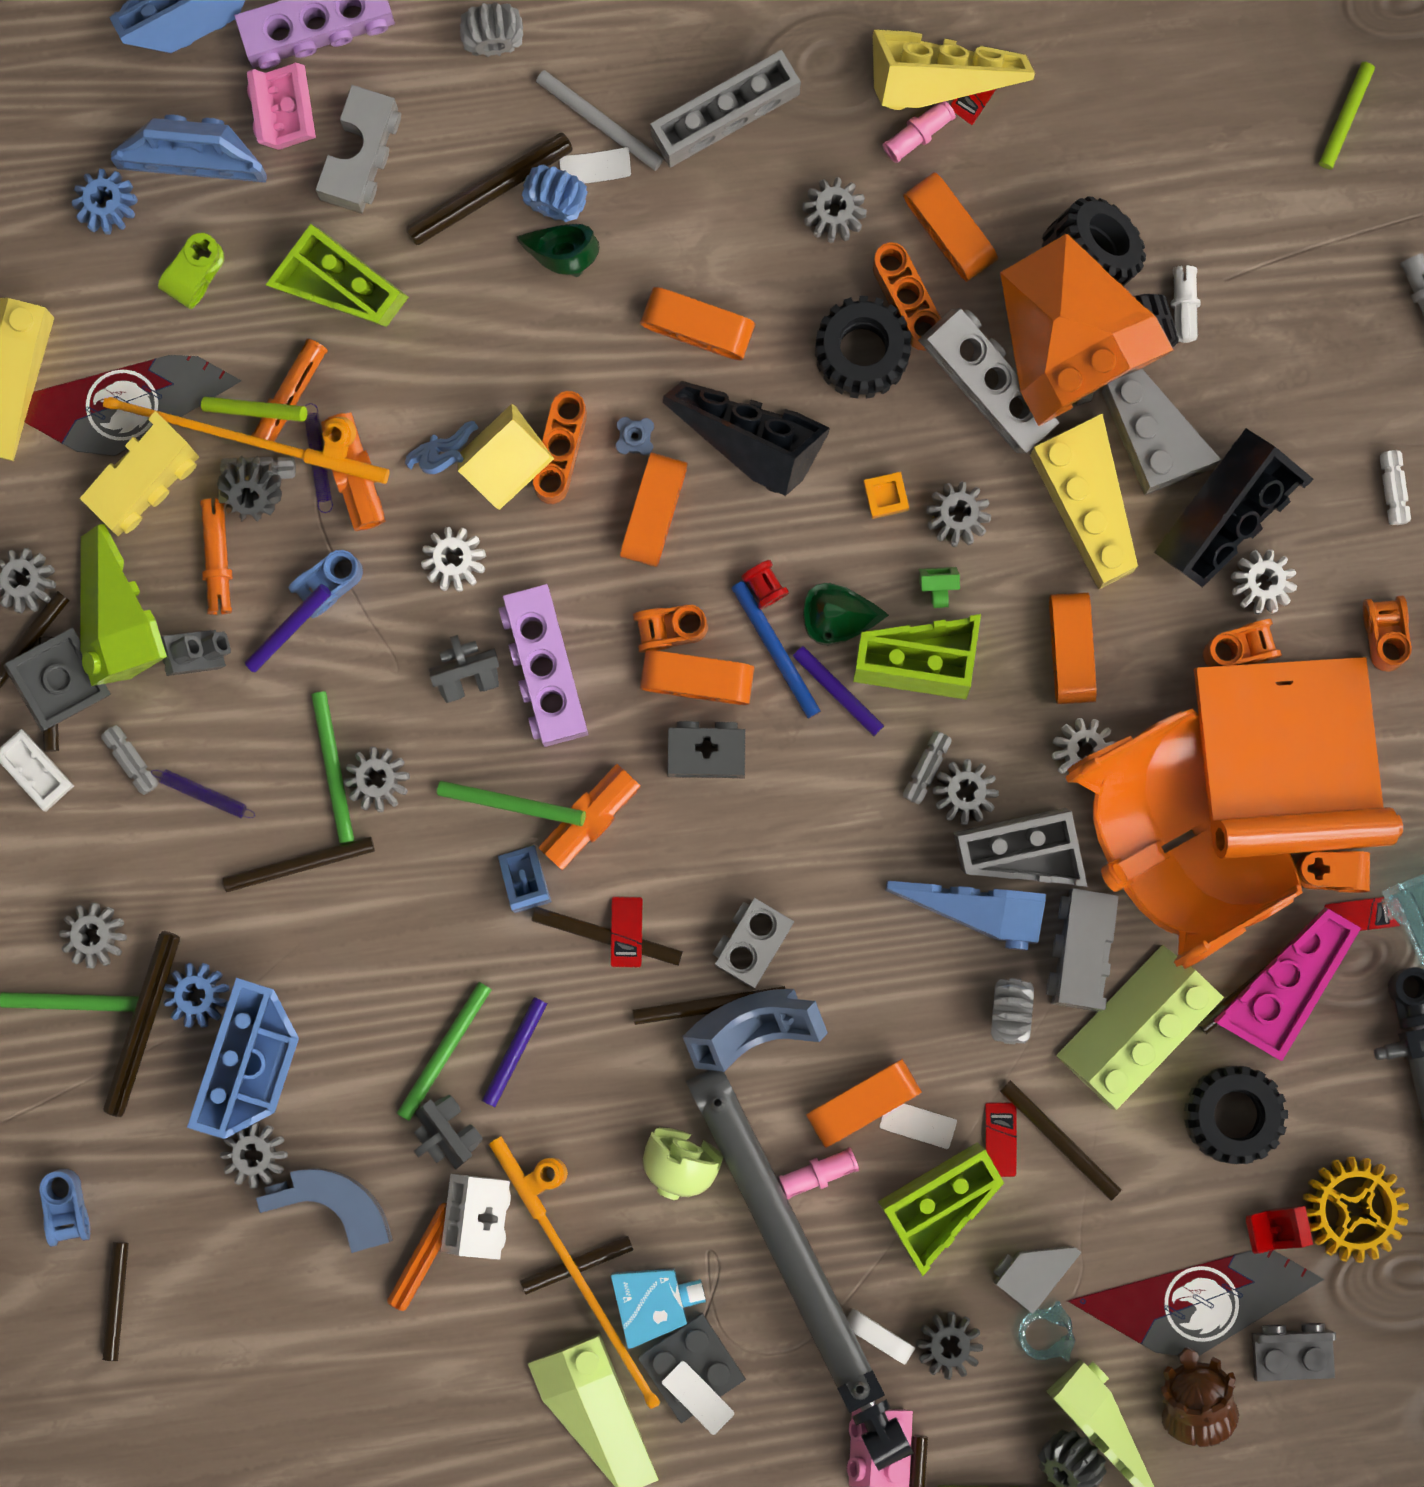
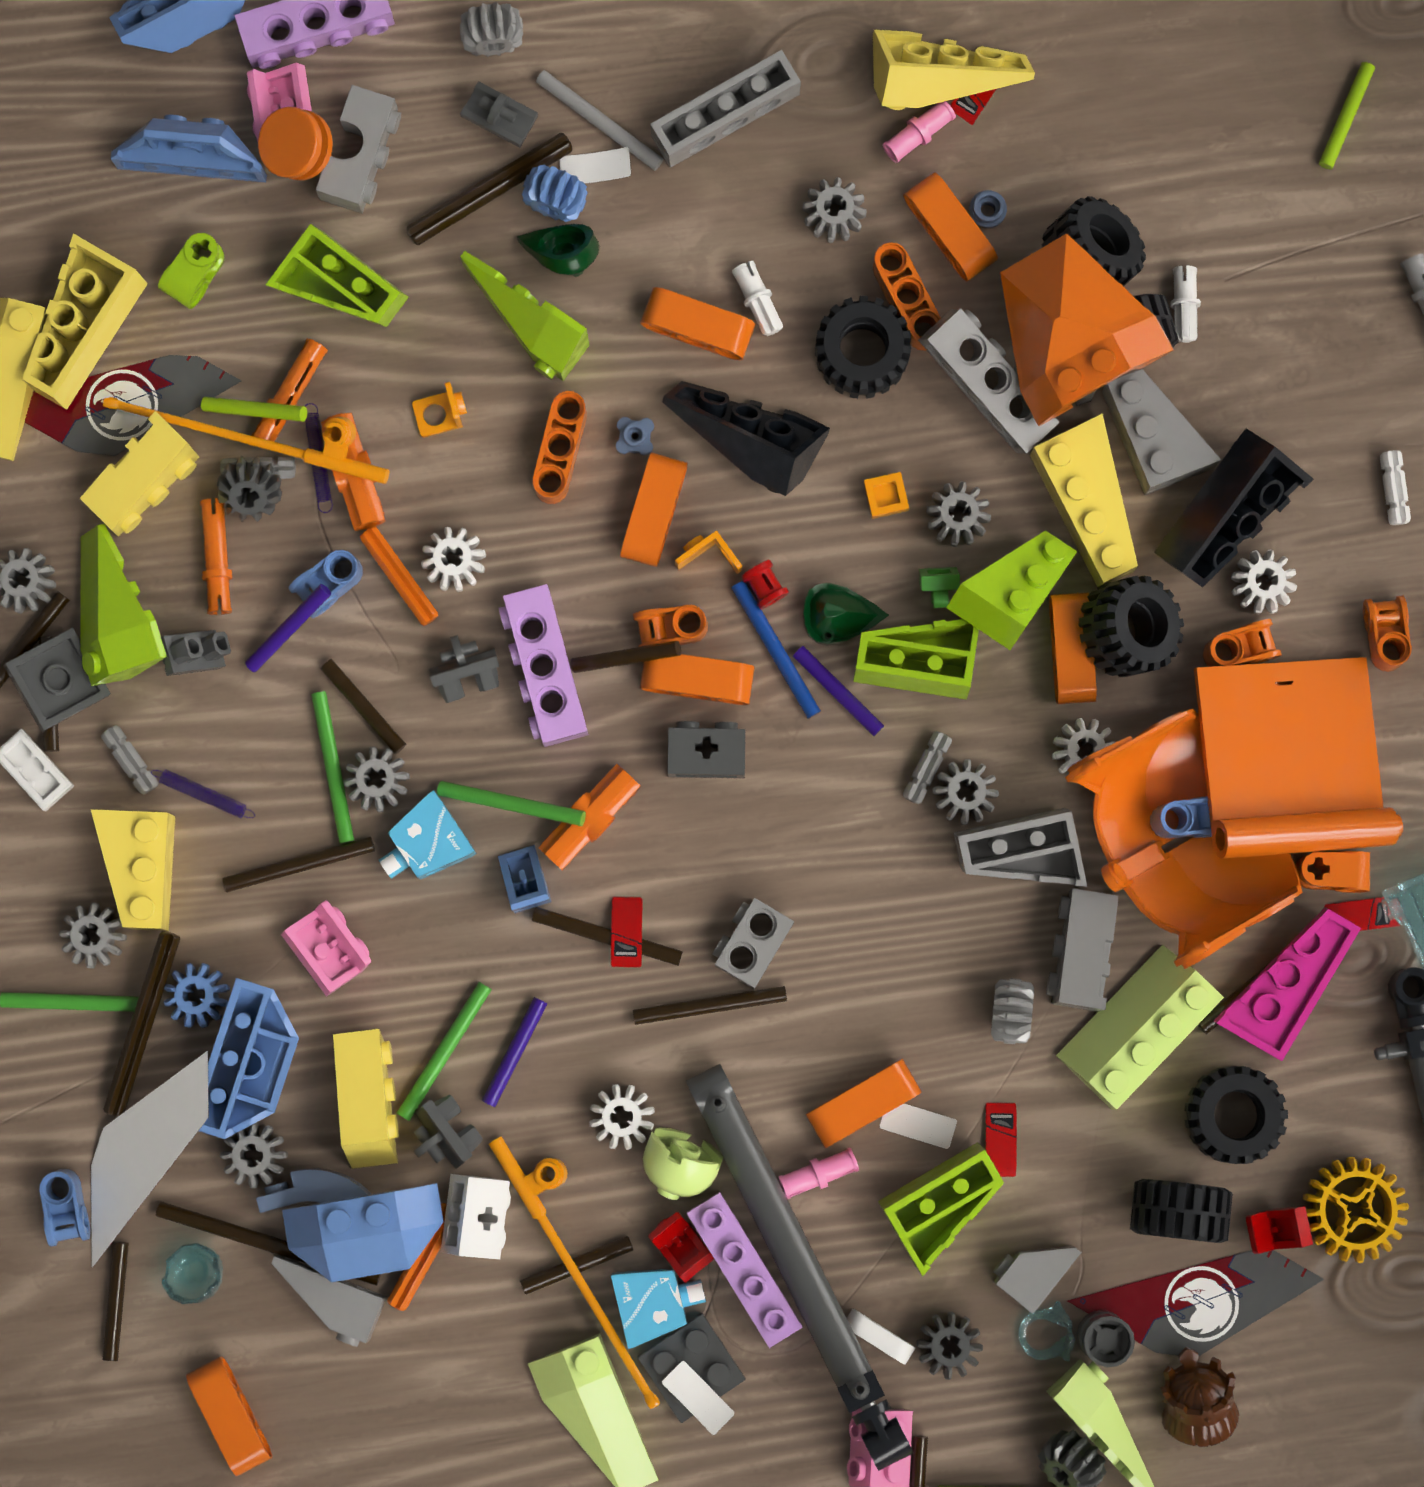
medium blue gear [72,169,138,235] -> none
medium blue piece [405,421,479,474] -> none
light yellow slope [458,404,554,510] -> none
sand blue arch [682,989,828,1072] -> none
medium blue wedge [885,881,1046,950] -> none
dark brown bar [1000,1080,1122,1201] -> none
flat silver bracket [1252,1323,1336,1381] -> none
none -> light yellow wedge [22,233,148,410]
none -> light yellow wedge [90,809,175,931]
none -> white sticker [91,1051,209,1268]
none -> dark brown bar [156,1201,381,1286]
none -> clear light blue hair [161,1243,223,1304]
none -> orange beam [186,1356,272,1476]
none -> orange head [258,107,333,181]
none -> light grey slope [271,1255,387,1347]
none -> bright pink bracket [281,900,371,997]
none -> medium blue wedge [282,1183,444,1282]
none -> dark brown bar [320,659,407,754]
none -> light yellow wedge [333,1029,399,1169]
none -> orange axle [360,526,438,626]
none -> medium azure torso [379,790,477,880]
none -> light orange bracket [412,382,467,438]
none -> dark grey hips [460,81,538,148]
none -> lime wedge [460,251,590,381]
none -> dark brown bar [571,641,681,673]
none -> white gear [589,1084,655,1150]
none -> red bracket [648,1212,714,1283]
none -> light orange bracket [675,530,742,574]
none -> lavender brick [687,1191,803,1348]
none -> white axle [732,261,783,336]
none -> lime wedge [946,530,1077,650]
none -> sand blue plate [969,190,1007,228]
none -> dark grey wheel [1077,1310,1135,1368]
none -> black tyre [1079,575,1184,677]
none -> black tyre [1130,1179,1233,1243]
none -> medium blue piece [1150,796,1212,839]

